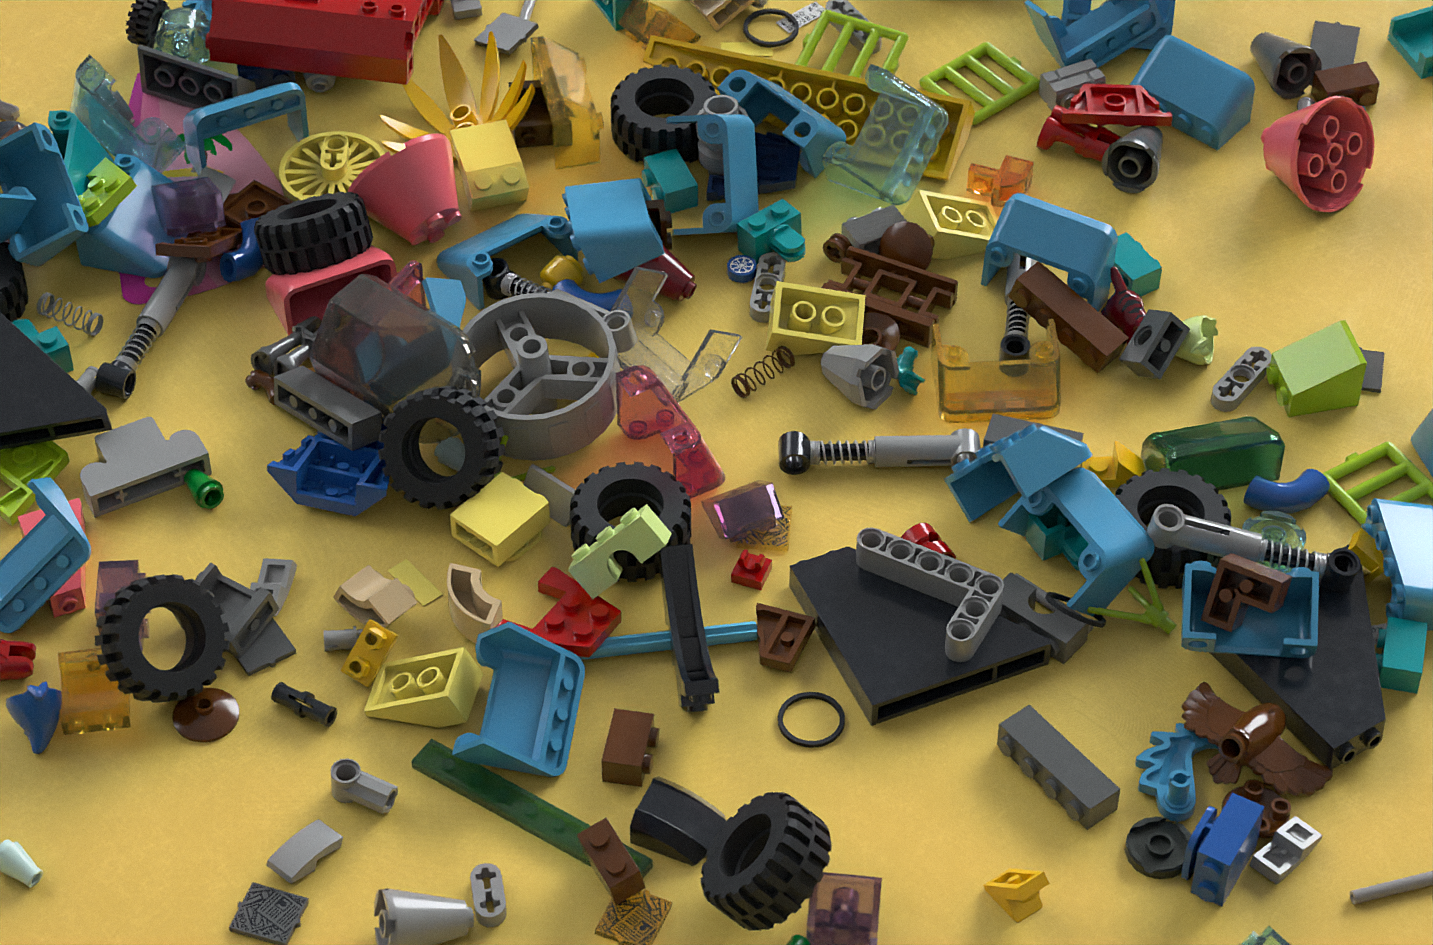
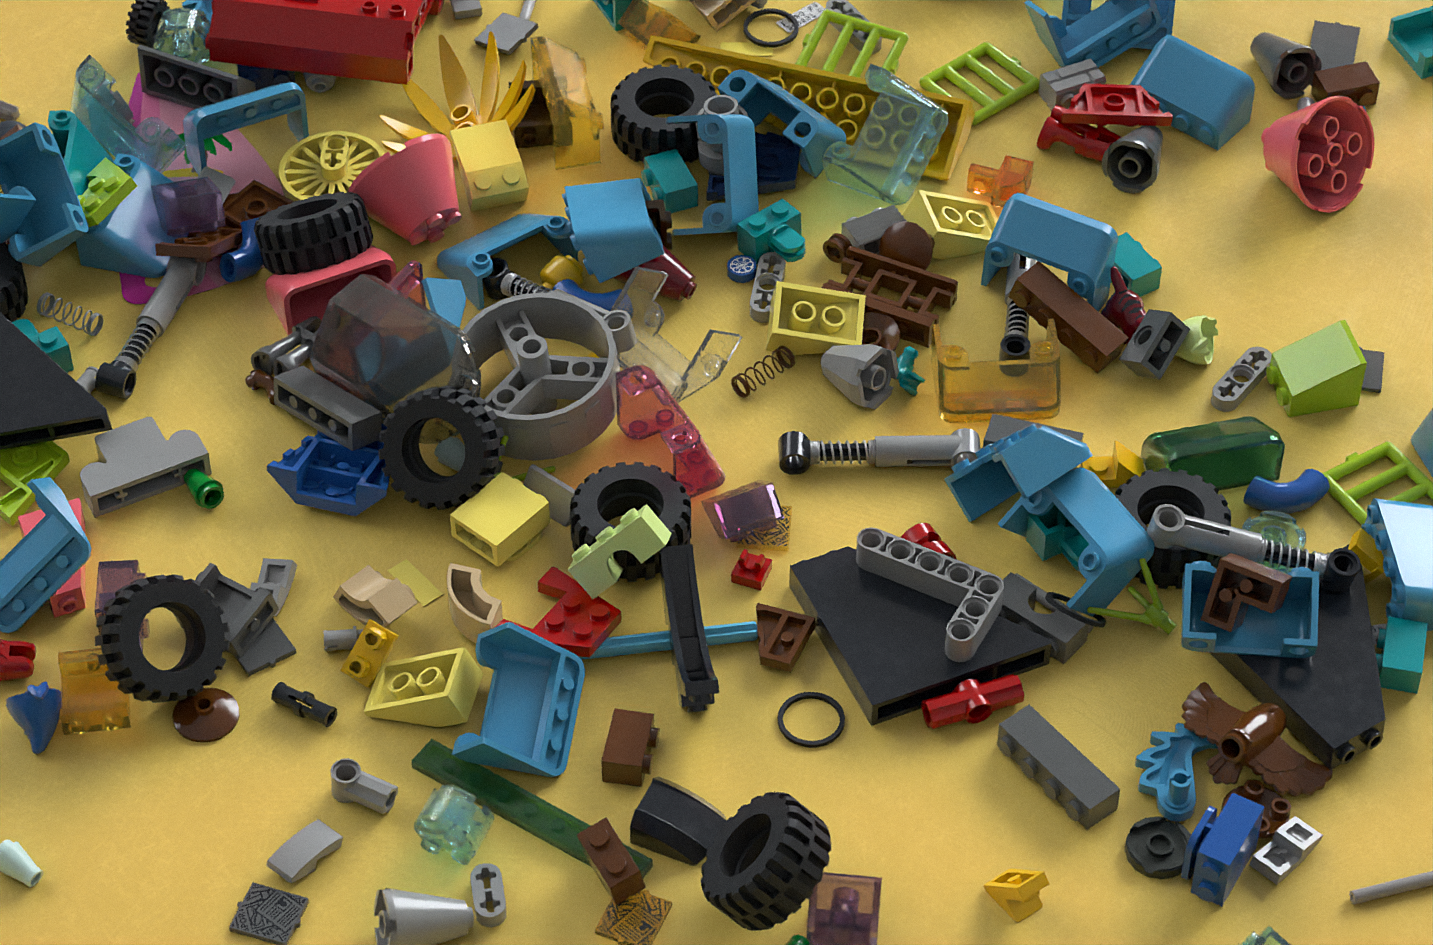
none -> clear light blue brick [414,785,494,865]
none -> red piece [921,674,1025,729]

